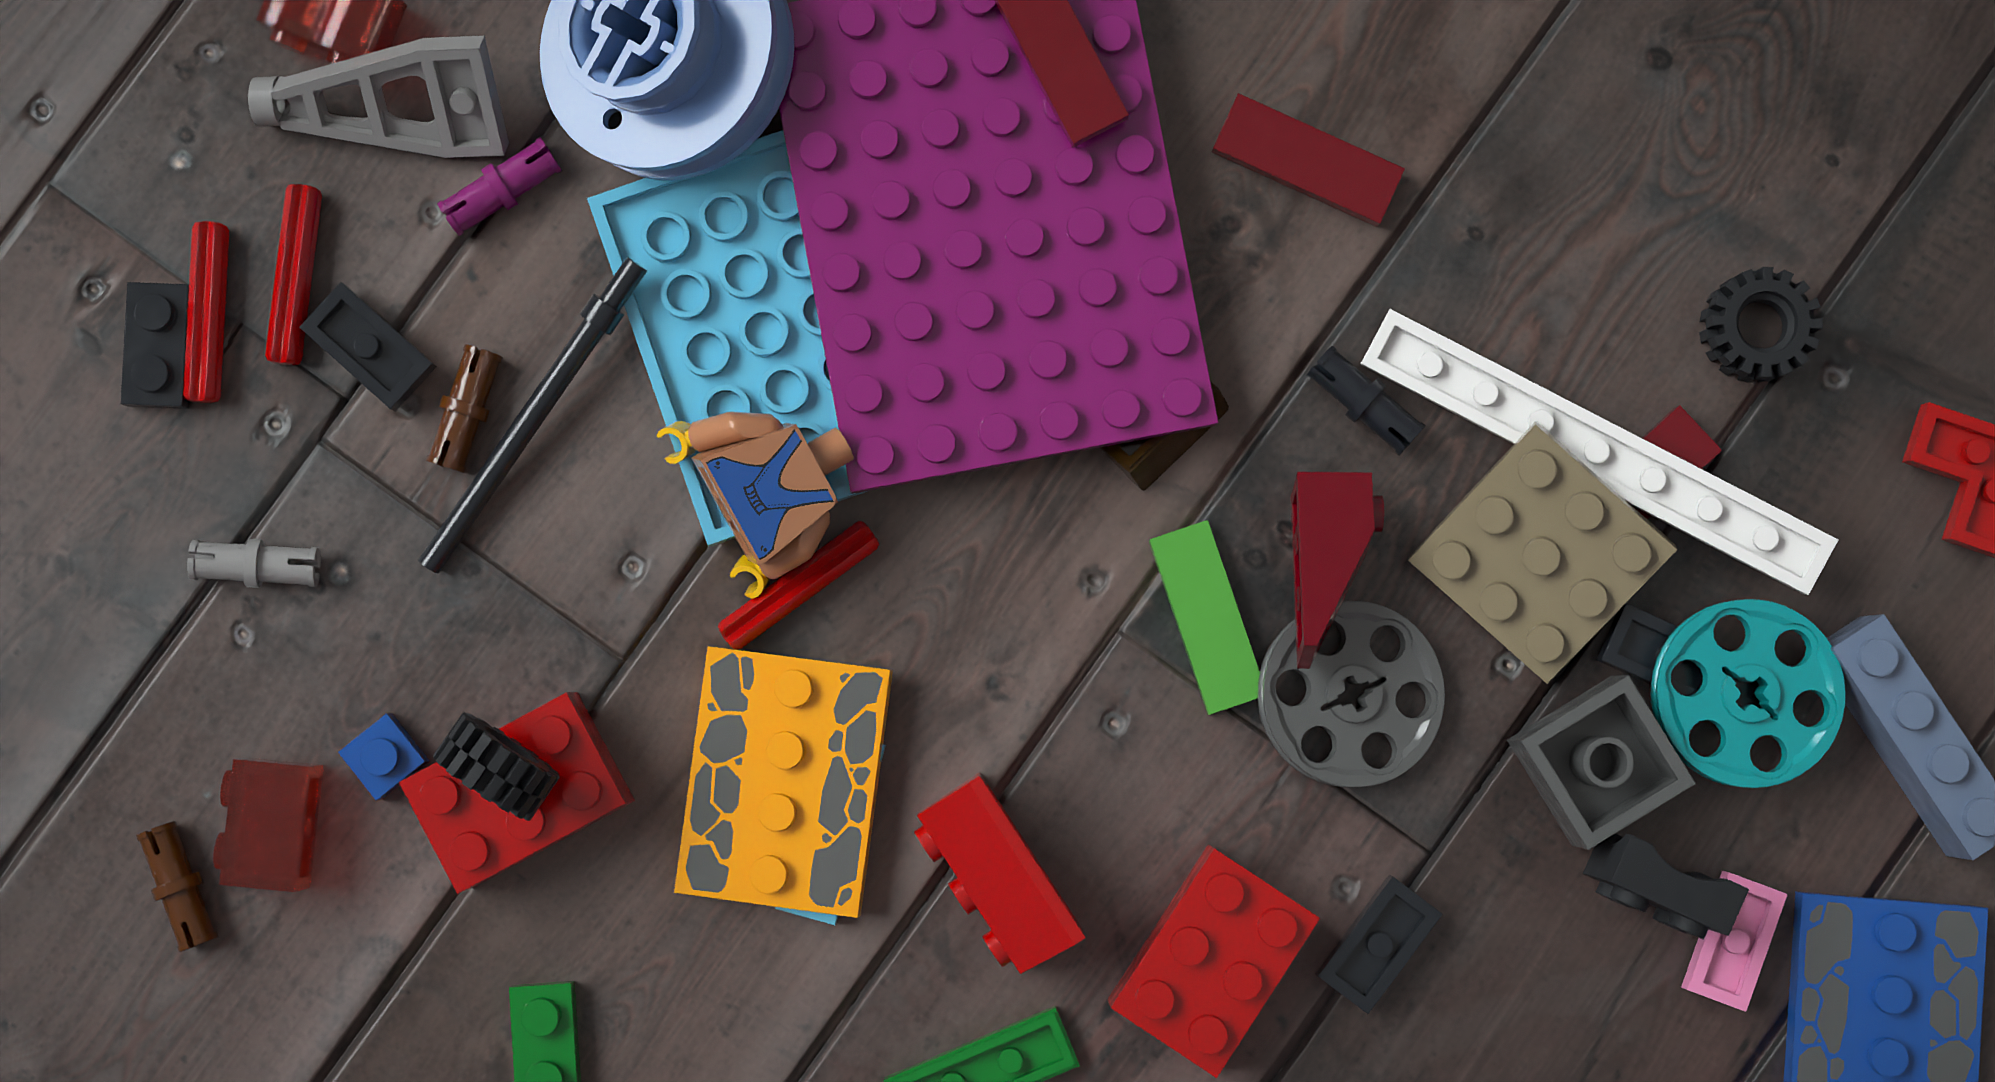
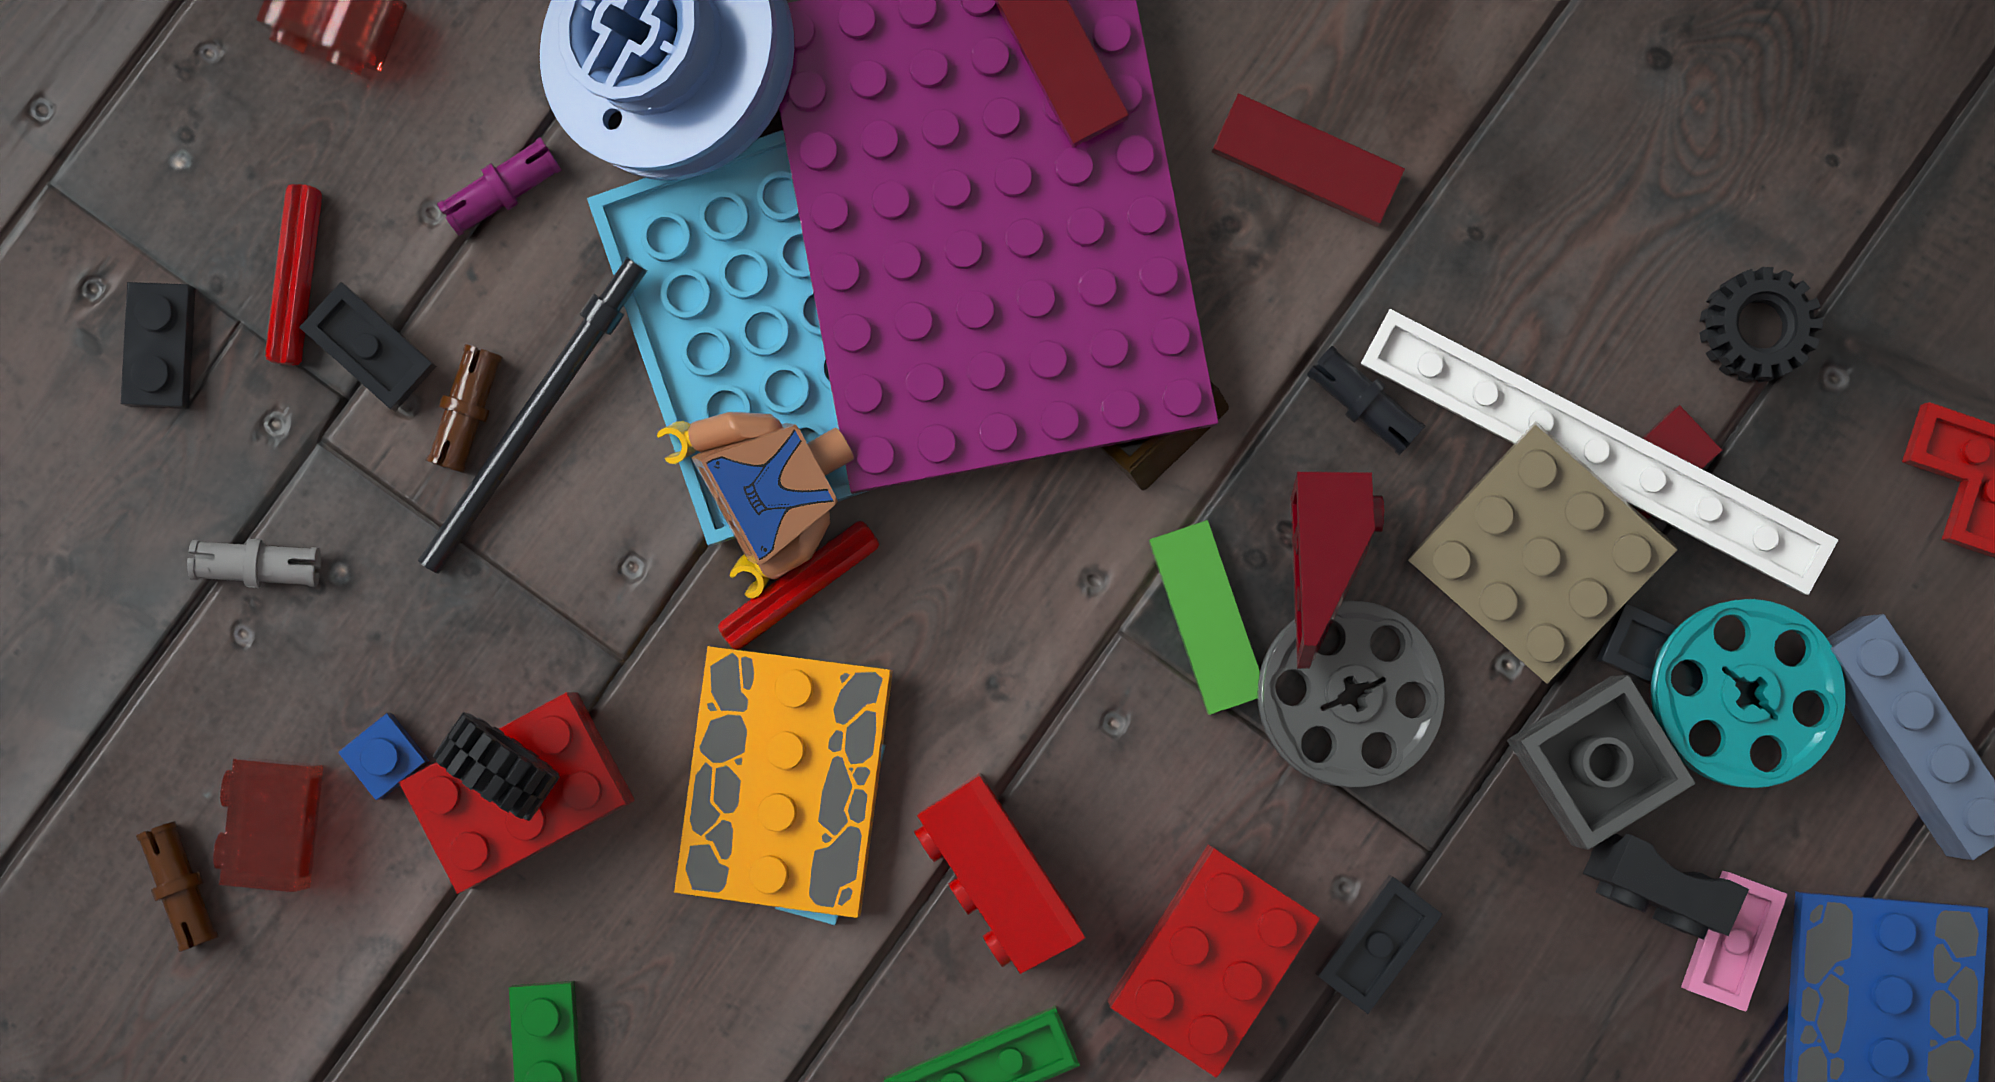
red axle [183,221,229,403] -> none
light grey plate [248,36,509,158] -> none

